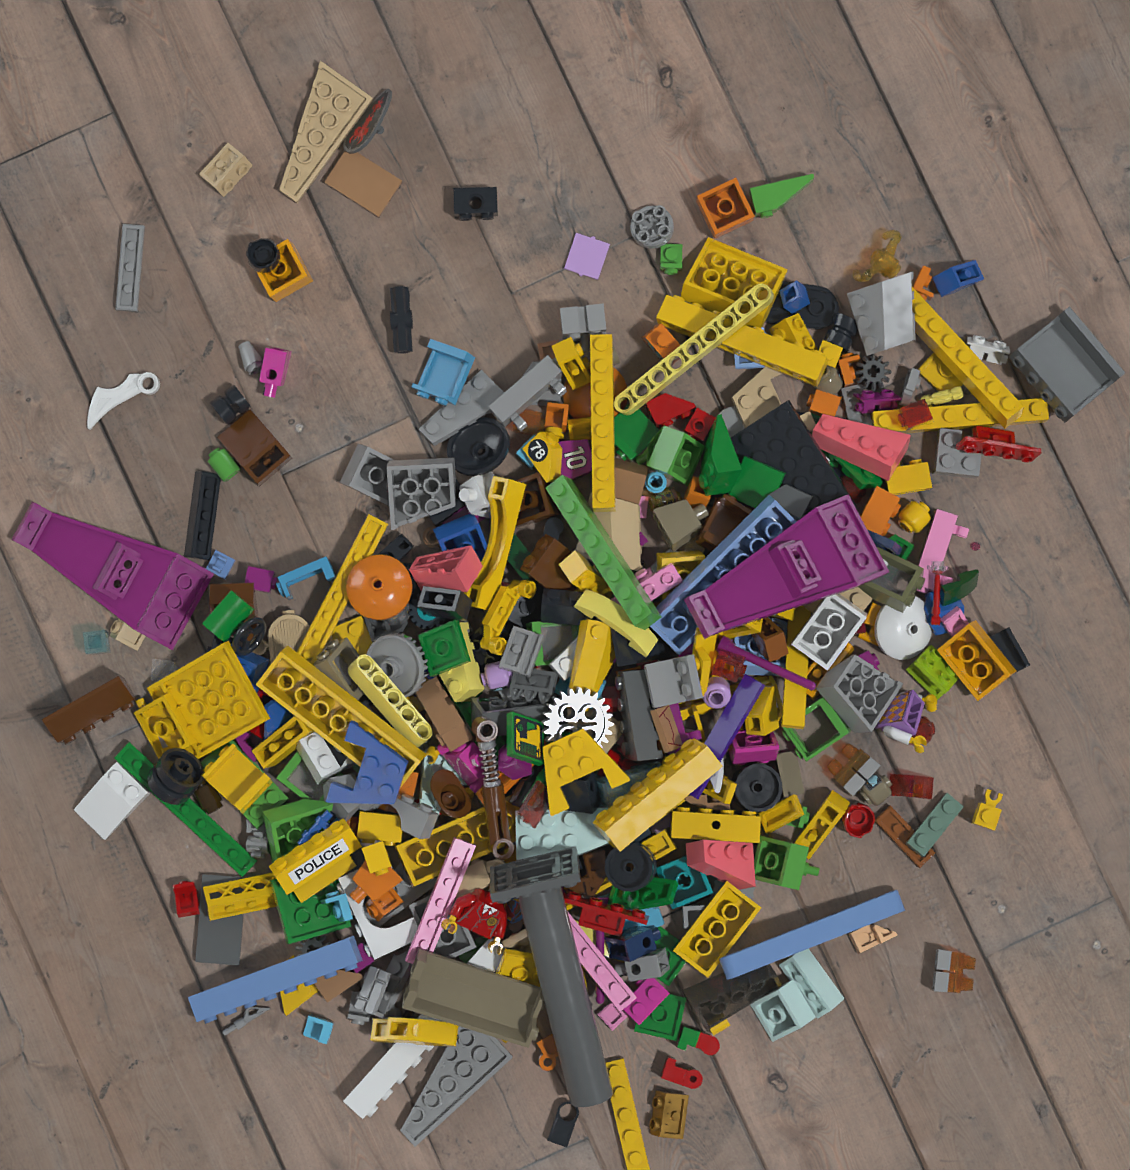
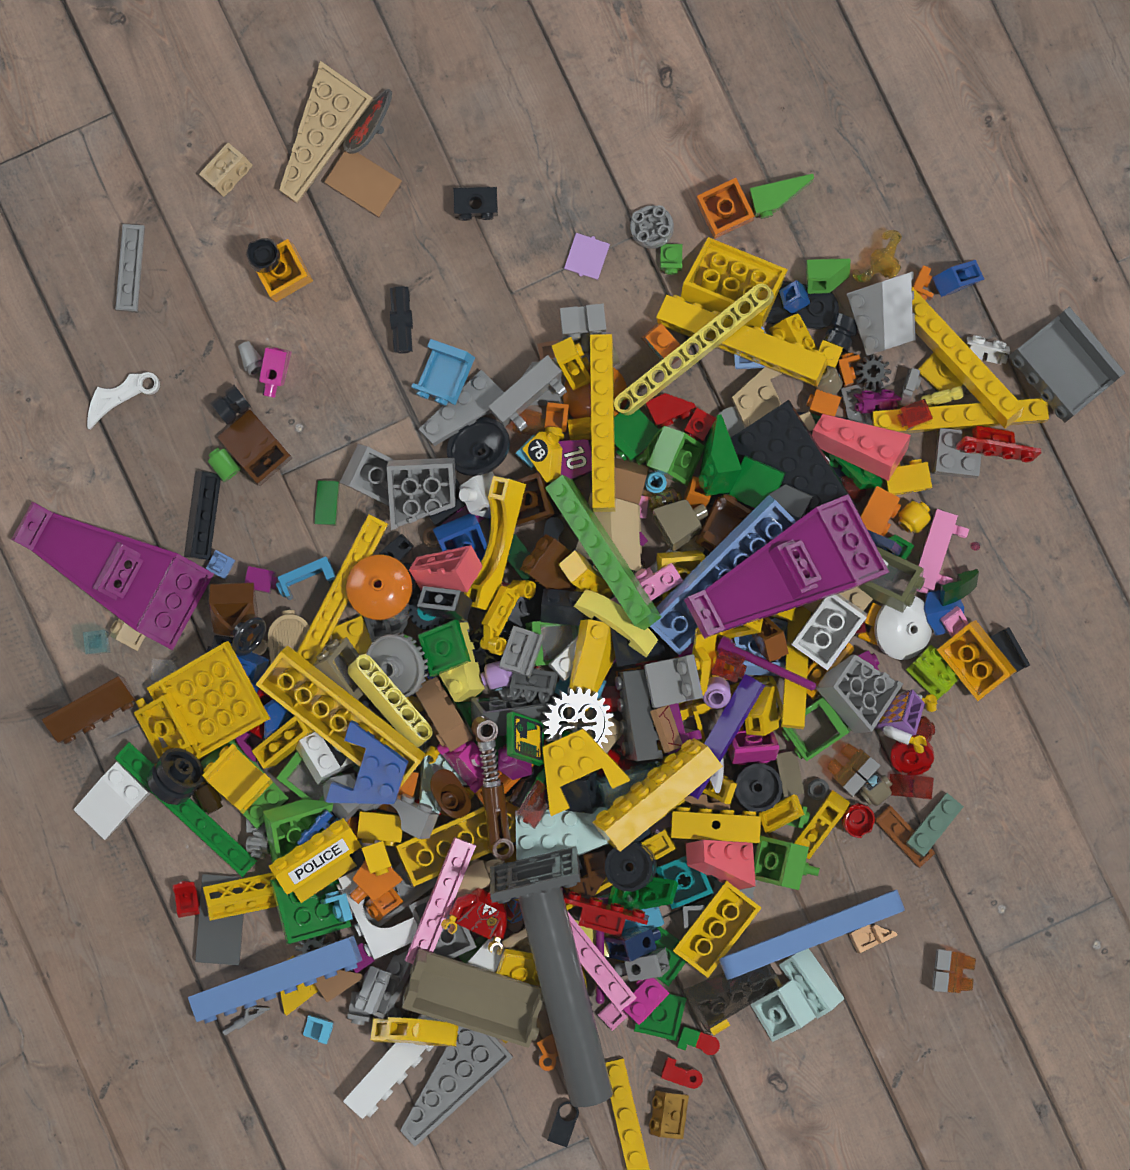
green brick [202,590,255,642] -> none
red piece [927,561,949,625] -> none
yellow brick [971,789,1003,831] -> none
none -> green slope [314,481,340,526]
none -> bright green slope [806,259,851,294]
none -> dark grey plate [807,779,829,801]
none -> red tile [890,736,934,776]

